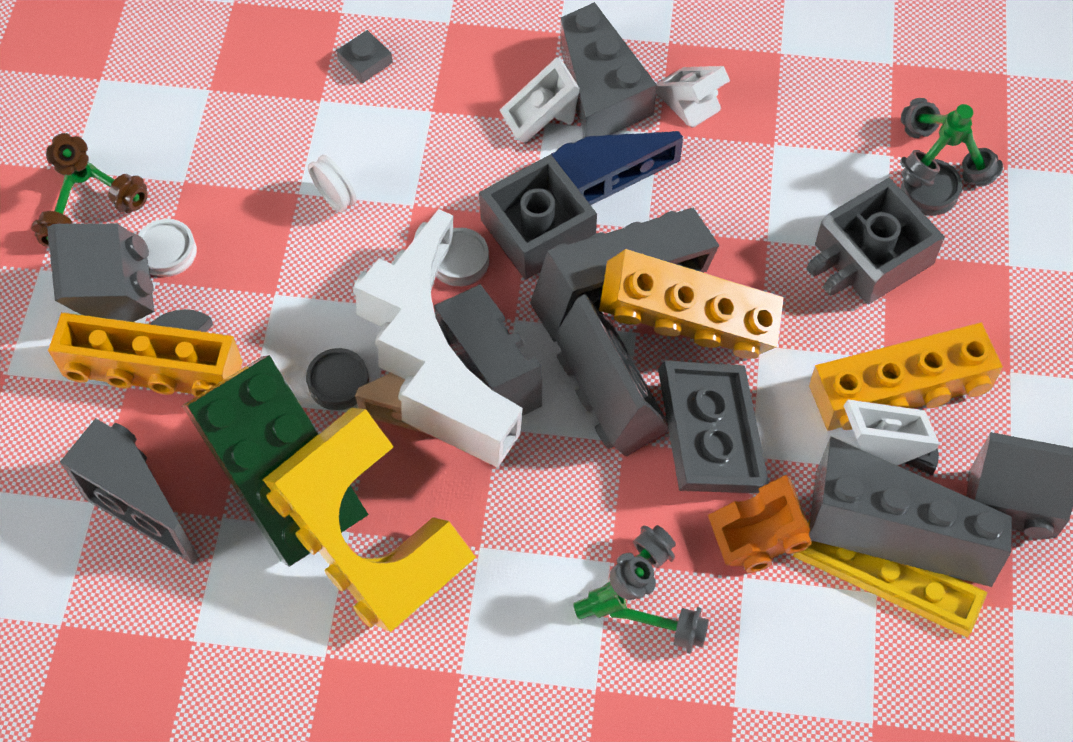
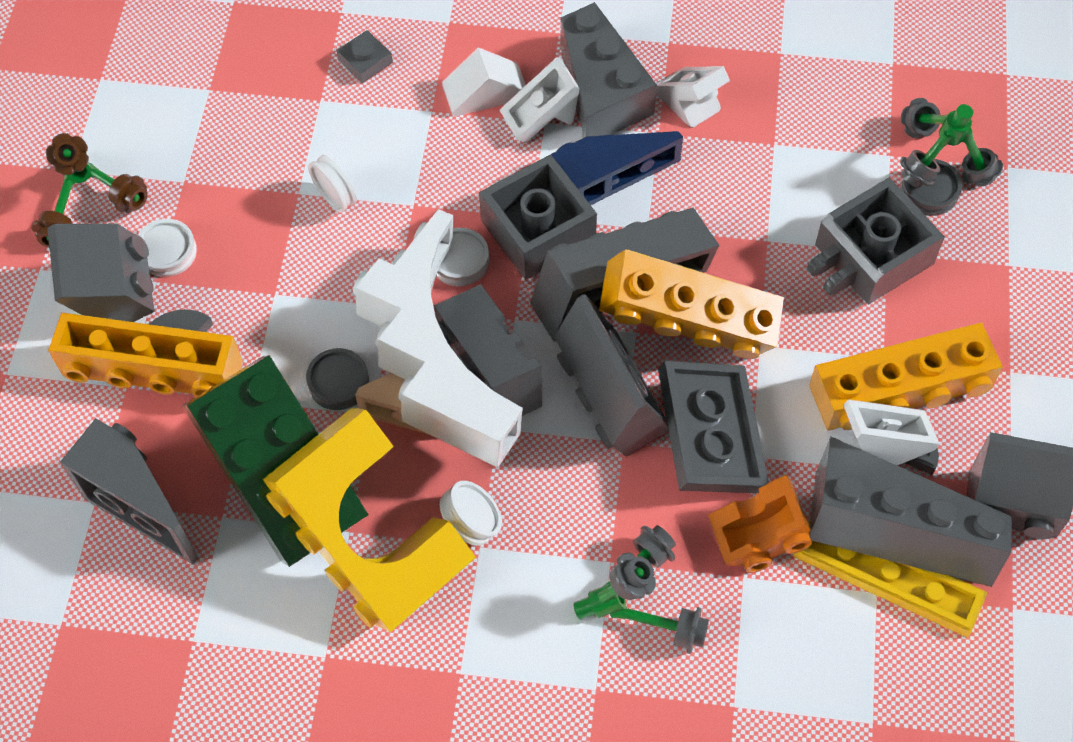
none -> white piece [440,481,502,546]
none -> white slope [442,47,526,117]

